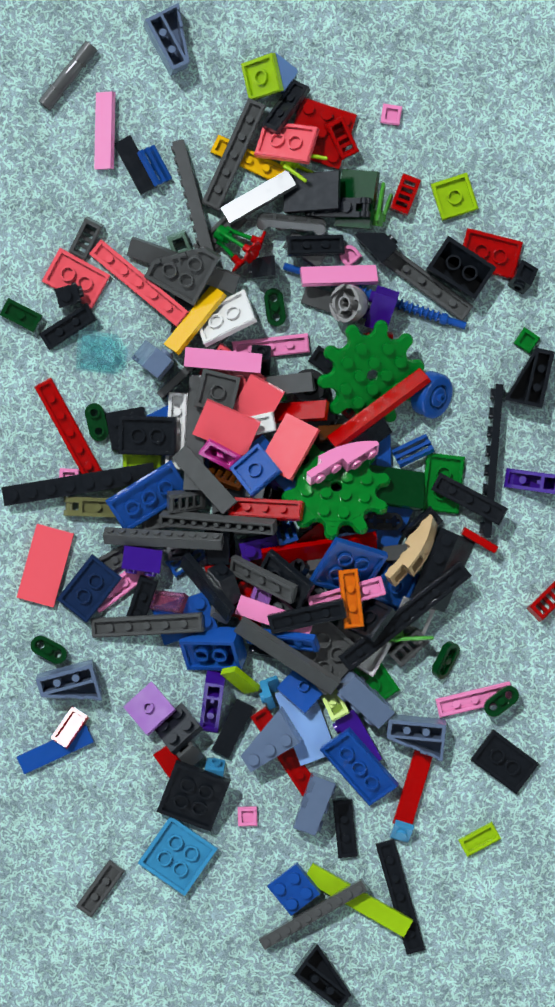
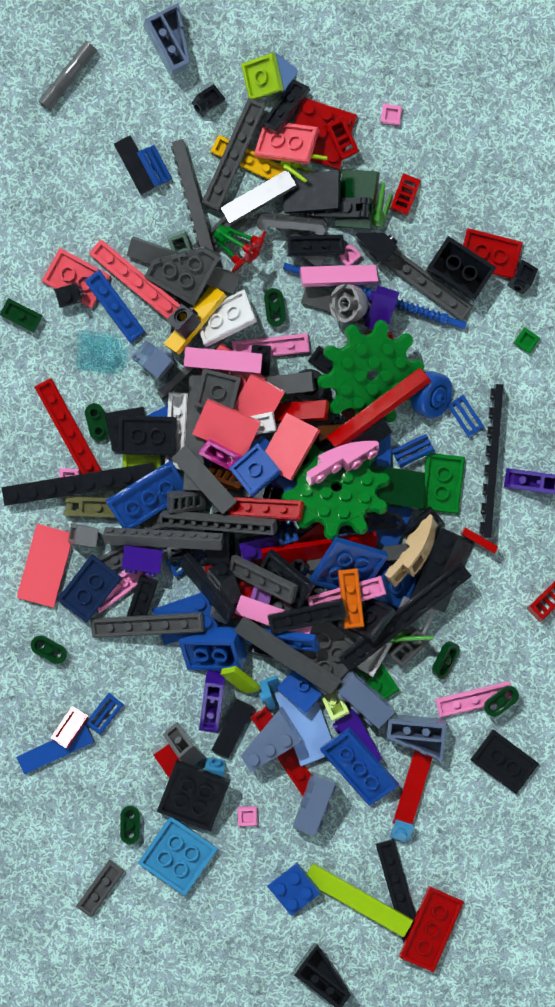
sand blue wedge [36,659,103,701] -> none
black tile [39,303,98,350] -> none
dark grey slope [68,216,104,261] -> none
bright pink tile [94,91,116,170] -> none
medium lavender plate [123,681,176,736] -> none
clear pink tile [150,590,189,614] -> none
black plate [155,702,203,755] -> none
black slope [248,255,276,280] -> none
dark grey piece [259,878,368,950] -> none
black tile [333,799,357,858] -> none
lime tile [430,173,479,221] -> none
black tile [431,473,509,526] -> none
lime tile [458,821,501,857] -> none
black wedge [502,348,555,409] -> none
none -> dark grey brick [68,523,100,548]
none -> blue tile [84,269,145,343]
none -> blue tile [85,693,124,734]
none -> dark green plate [120,805,140,844]
none -> black brick [166,304,201,339]
none -> black bracket [192,84,225,117]
none -> red tile [398,886,464,973]
none -> blue tile [447,395,484,437]

